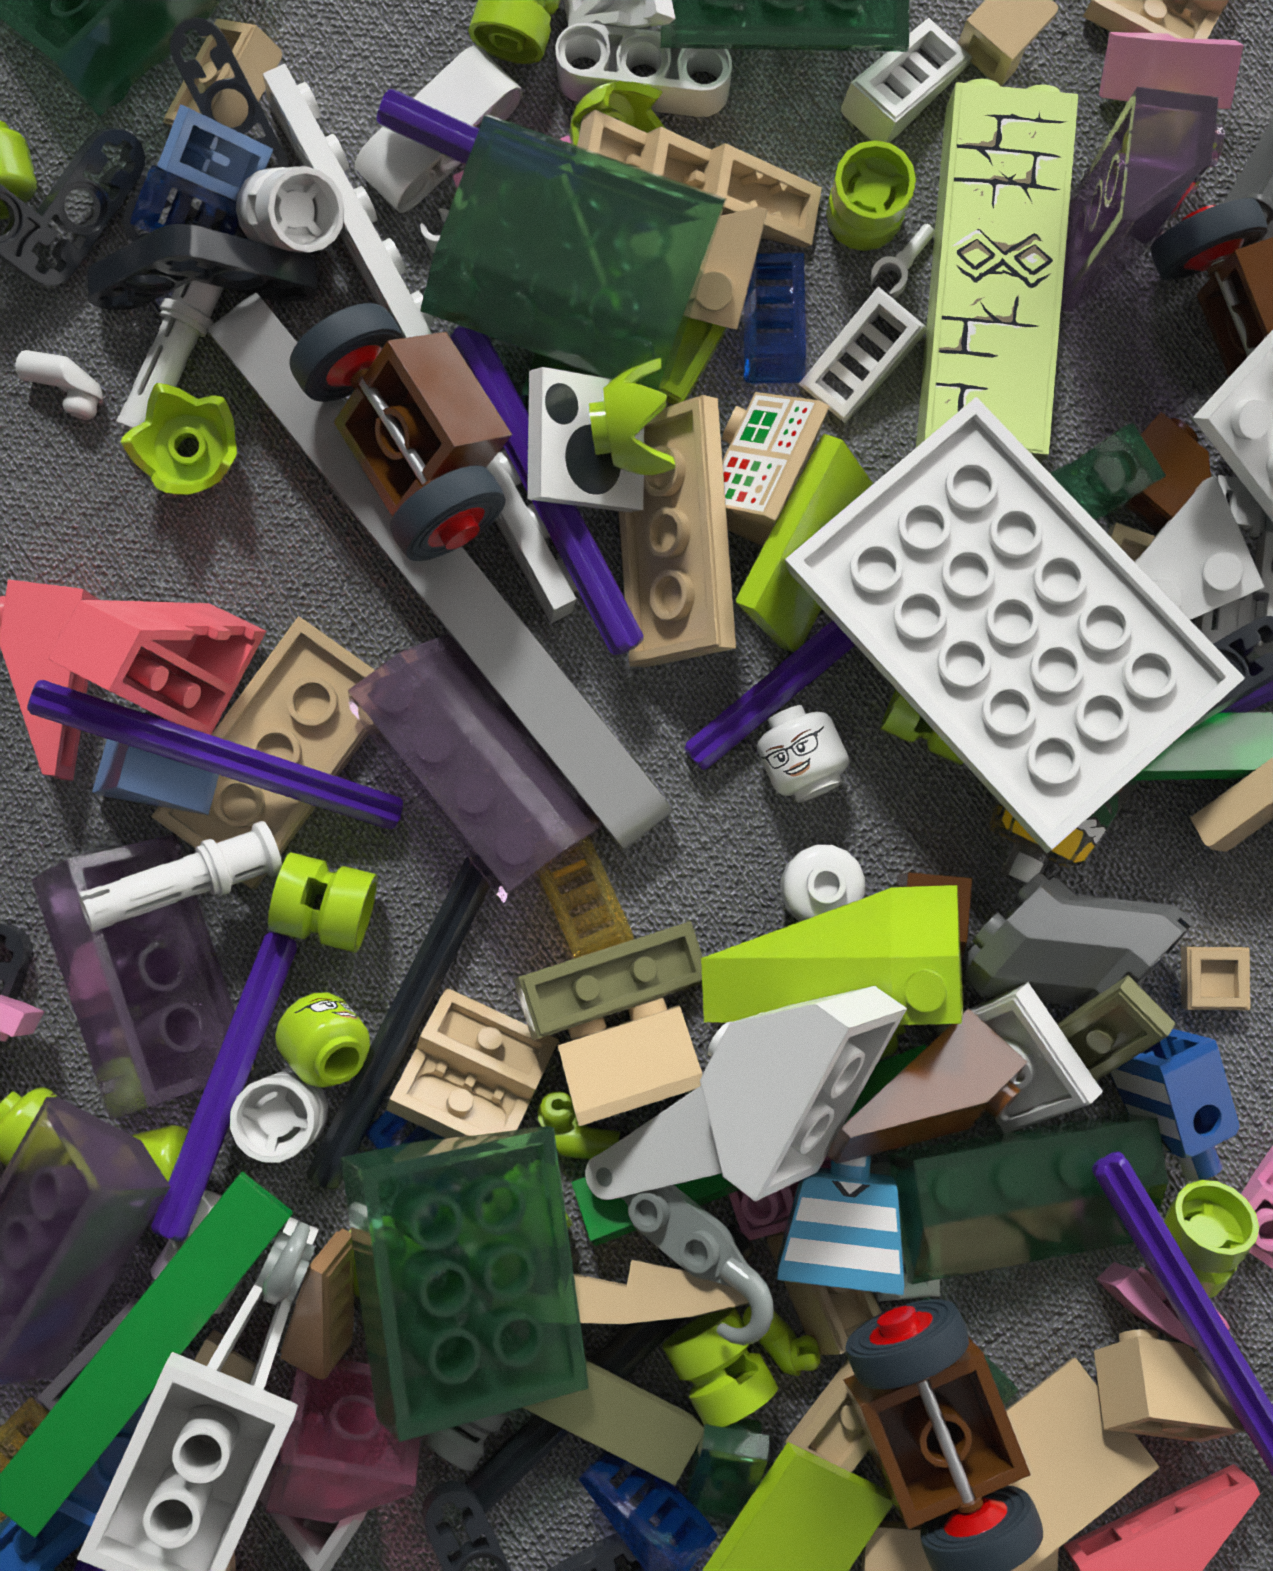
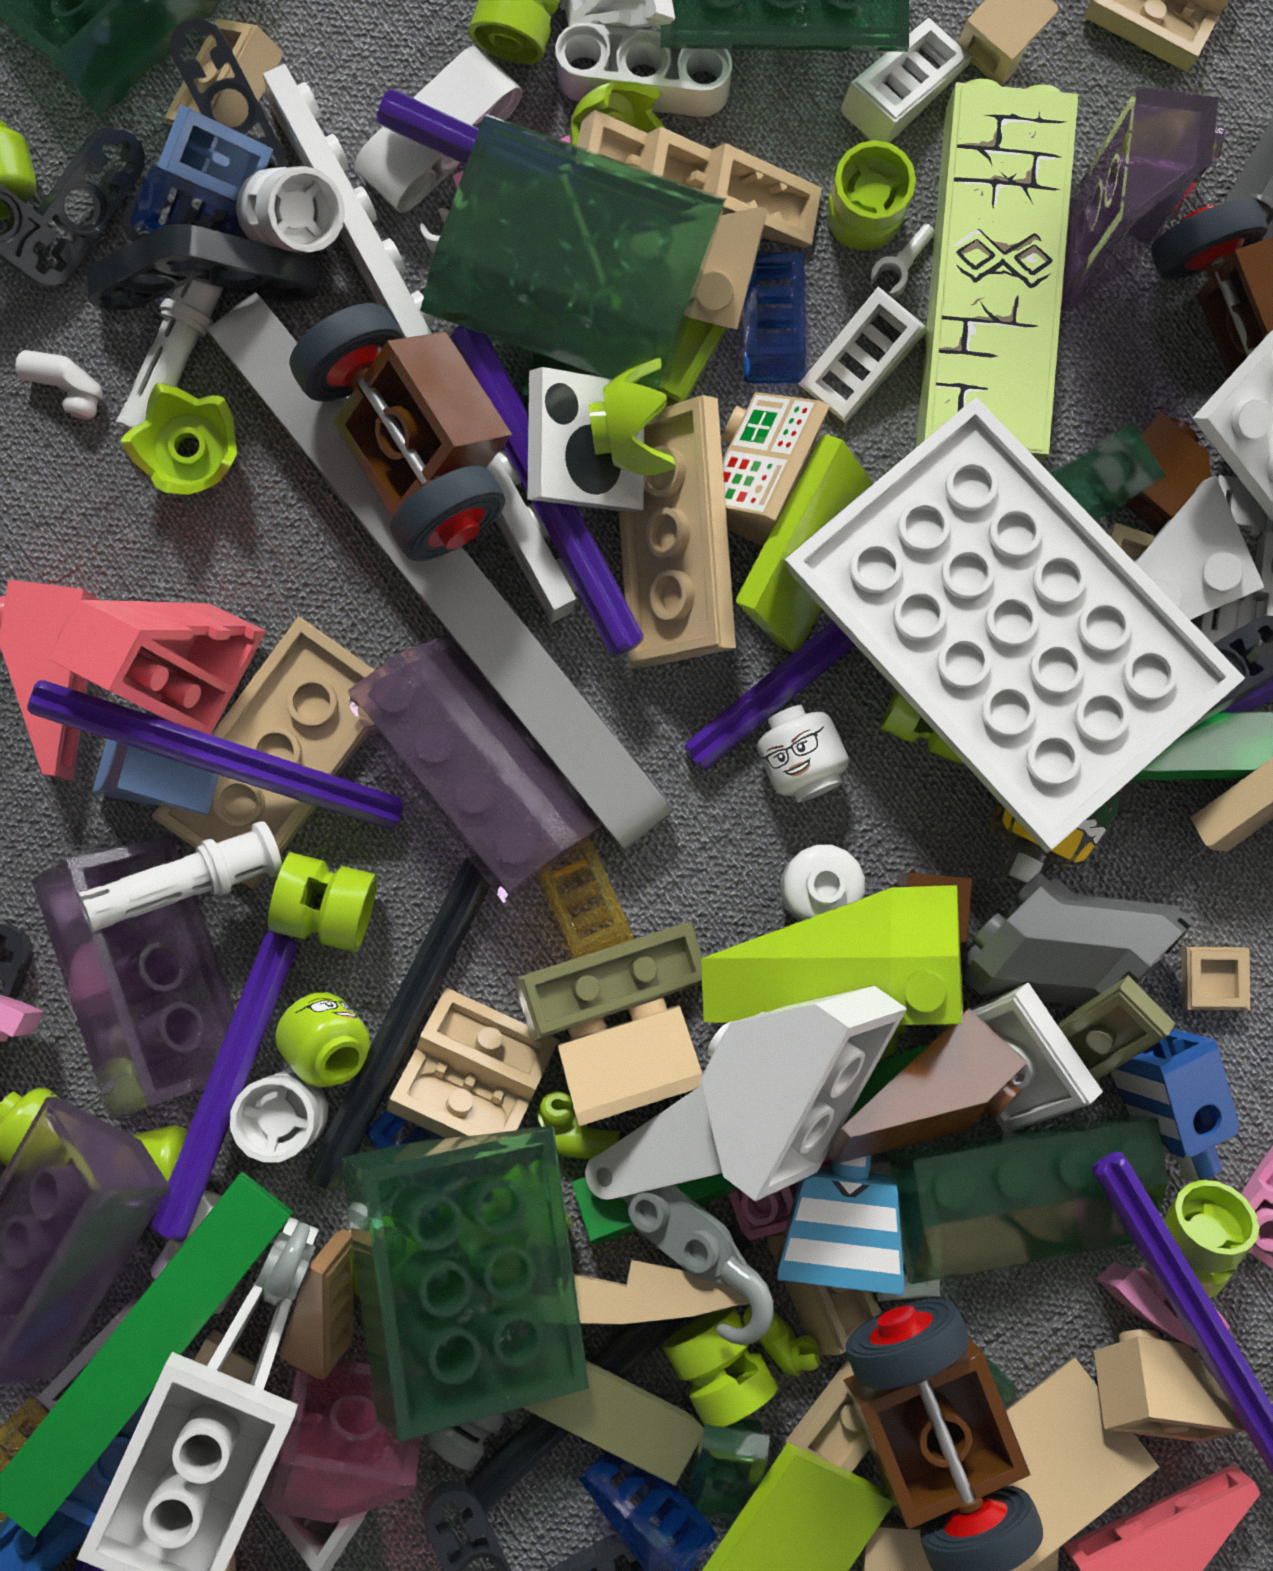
bright pink slope [1099,32,1244,109] -> none

